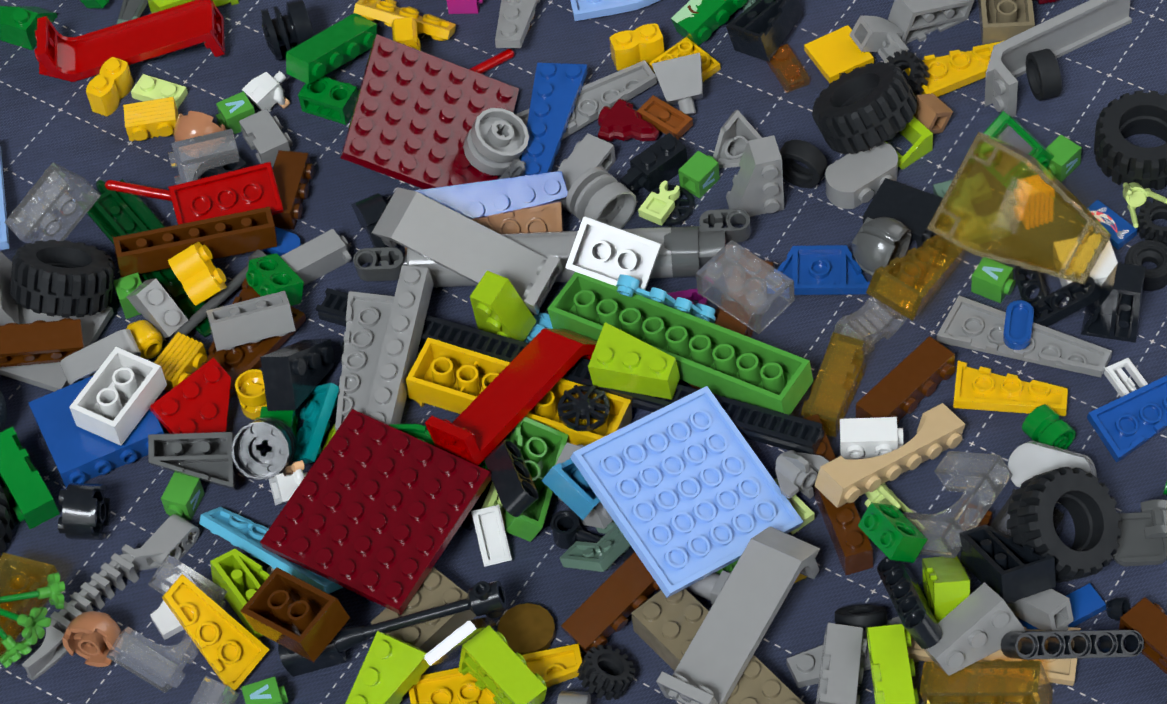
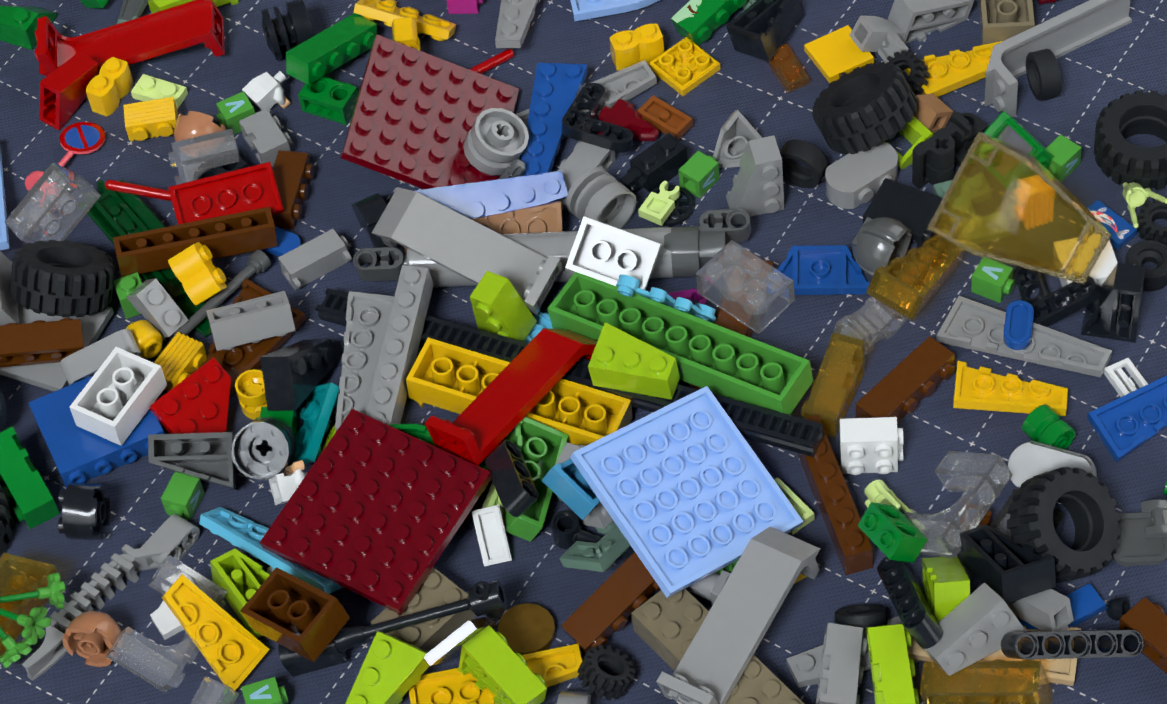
green brick [246,253,304,306] -> none
black wheel [558,385,610,431] -> none
light grey torso [652,53,703,116] -> none
light grey brick [775,450,829,499] -> none
tan arch [815,403,965,508] -> none
none -> piece [25,122,105,203]
none -> red slope [39,52,98,130]
none -> black beam [562,83,633,153]
none -> black plate [912,112,989,189]

